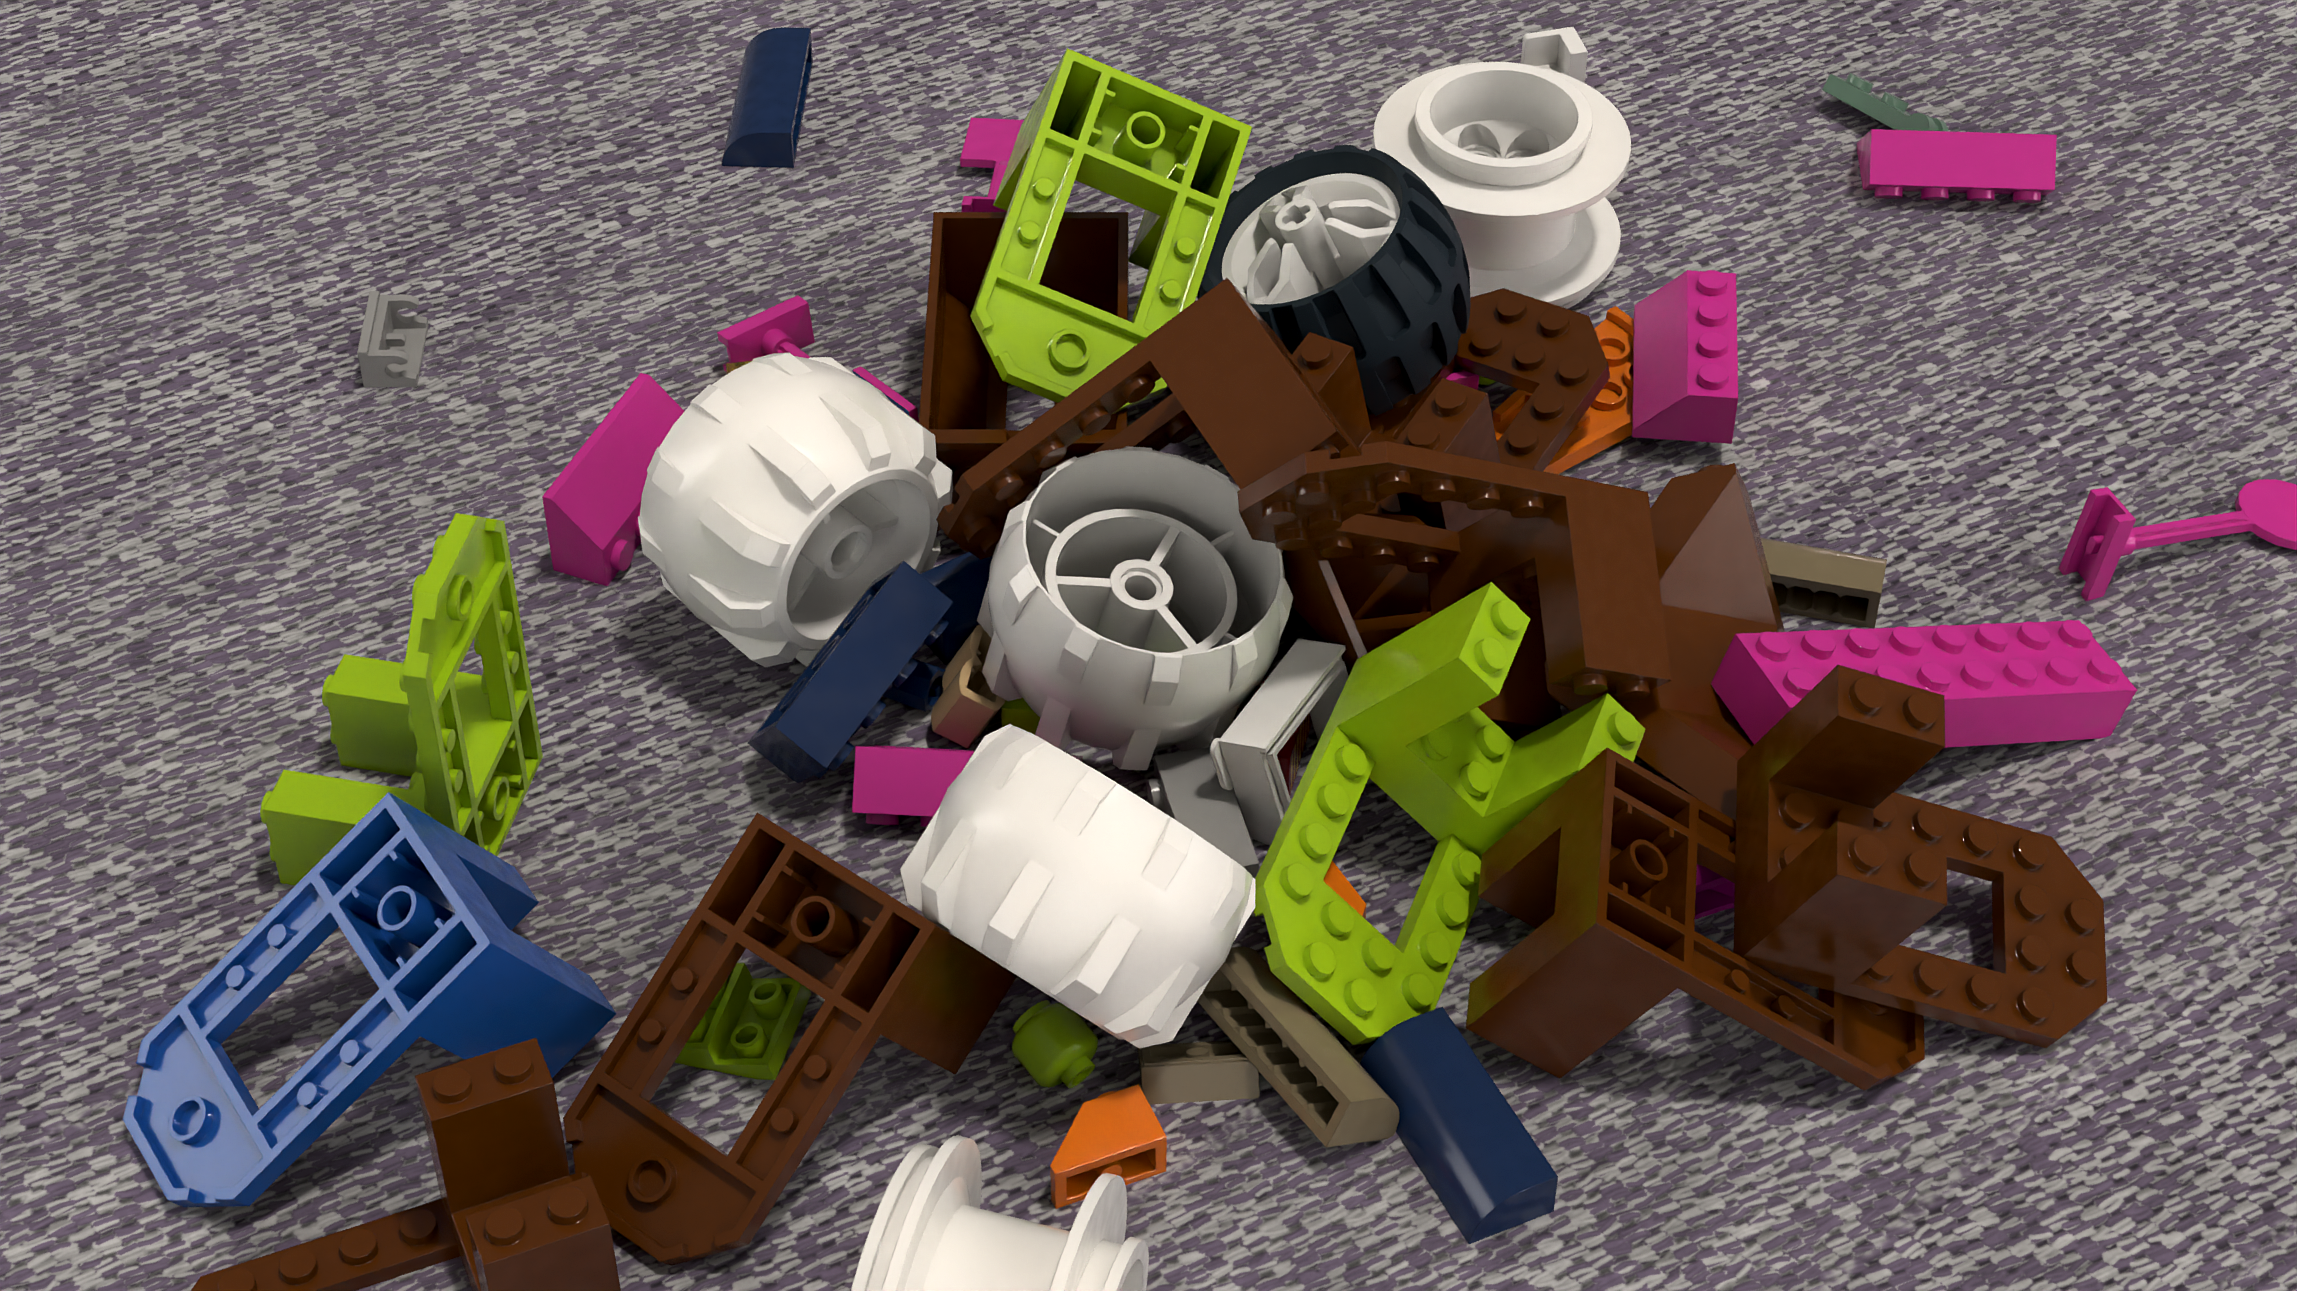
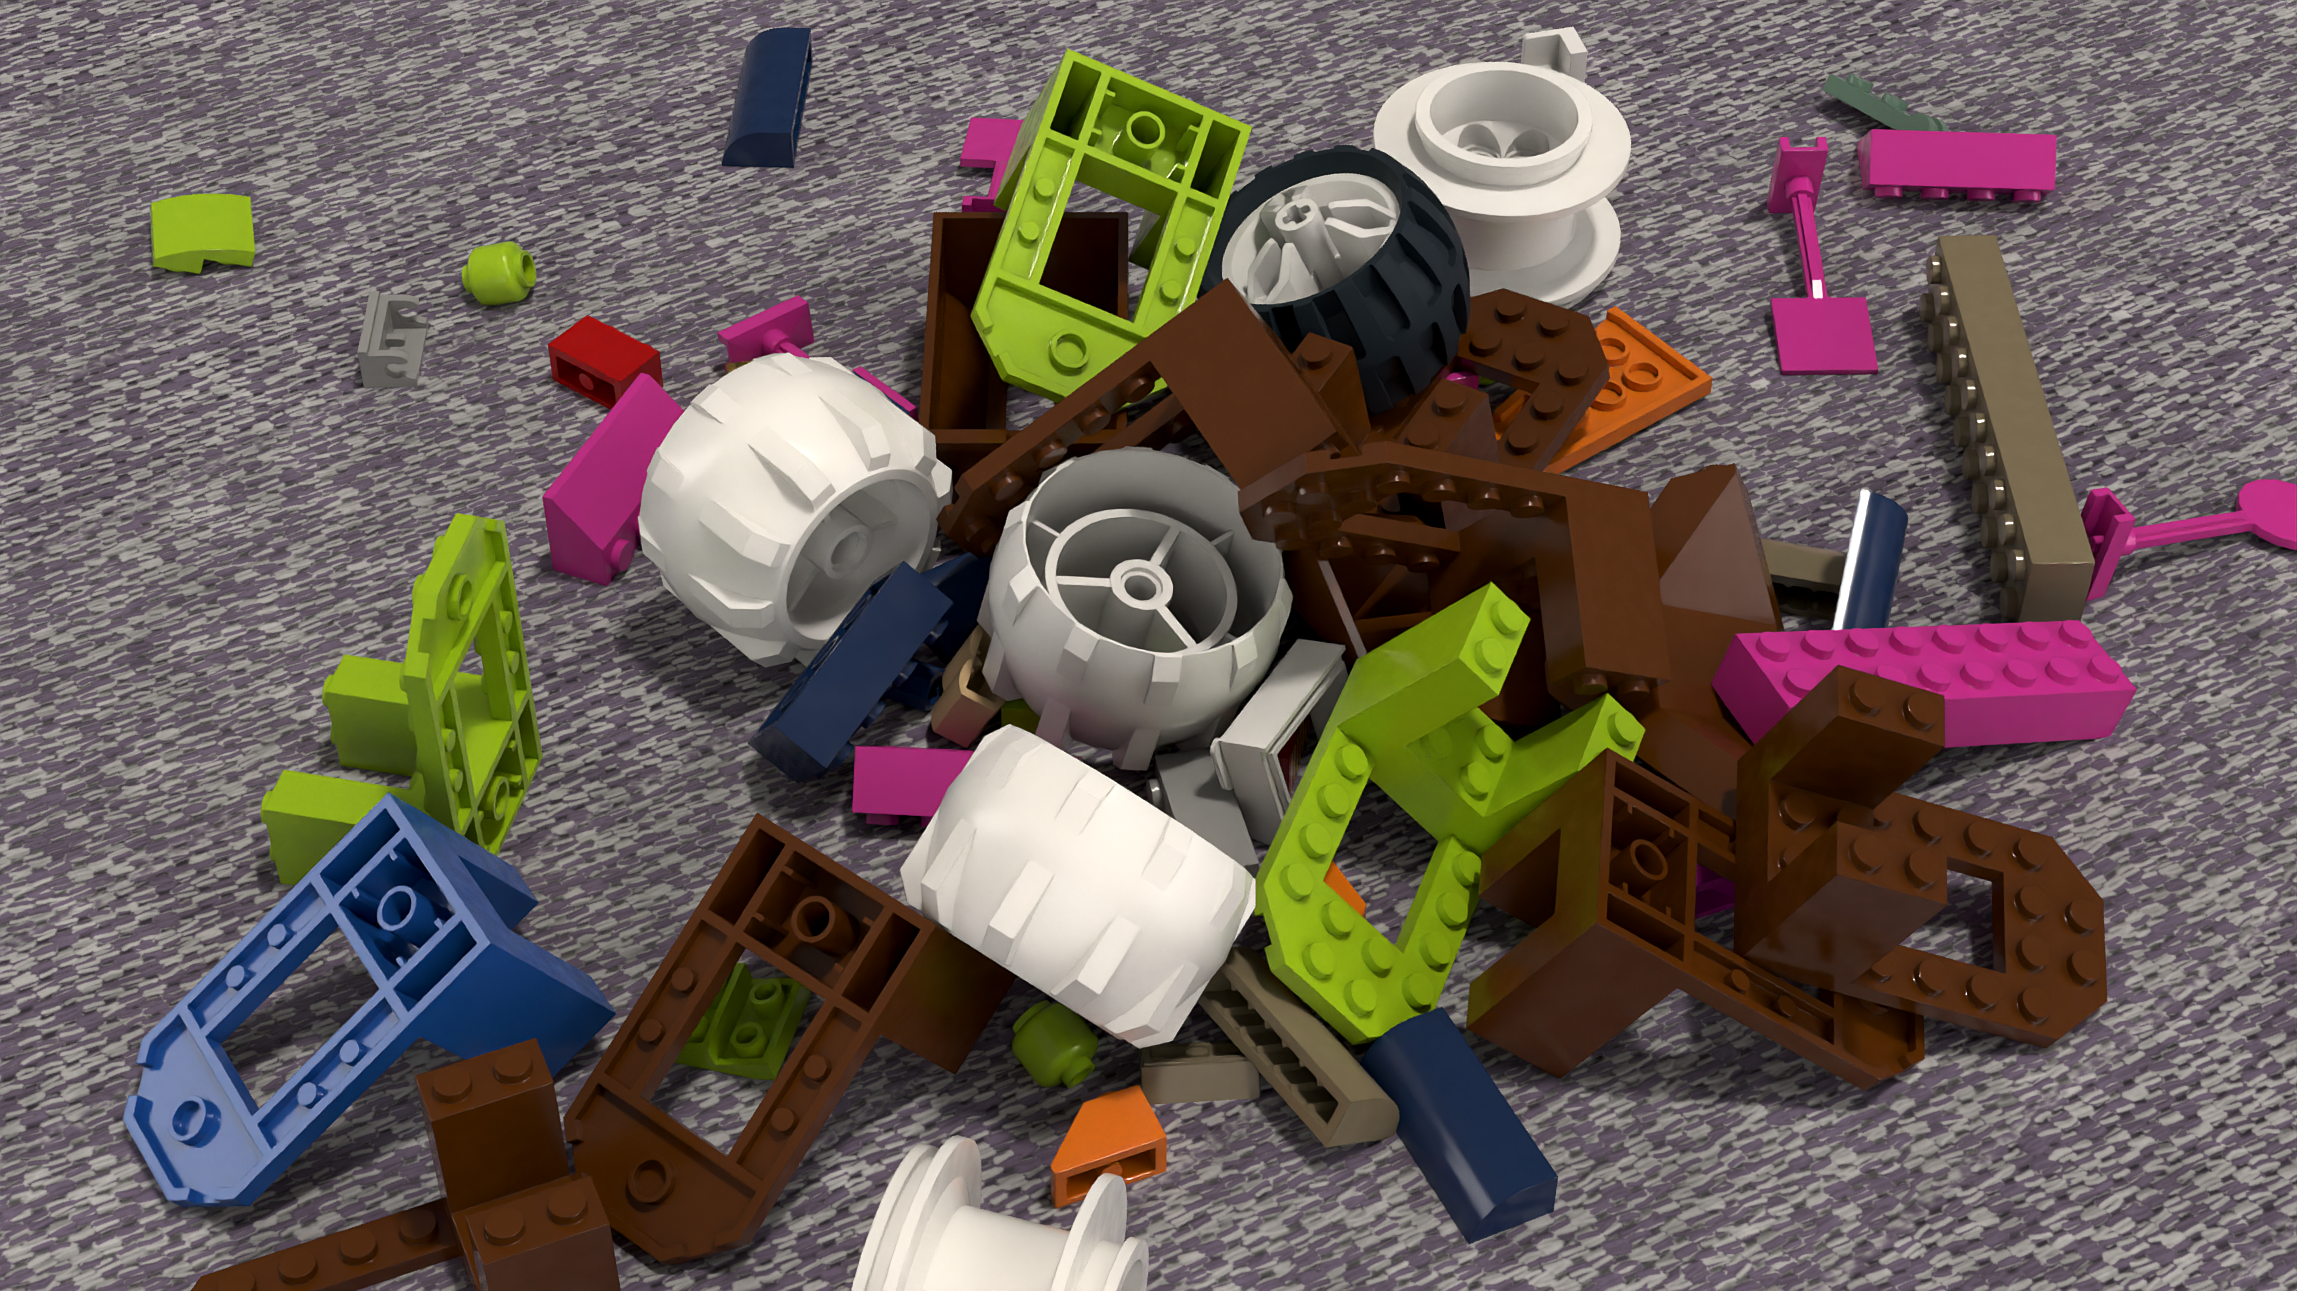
dark pink slope [1632,270,1738,444] -> none
none -> lime slope [150,193,255,274]
none -> lime head [462,241,537,306]
none -> red brick [548,315,664,410]
none -> dark pink piece [1766,137,1878,375]
none -> dark blue brick [1832,489,1908,630]
none -> dark tan brick [1919,235,2095,623]

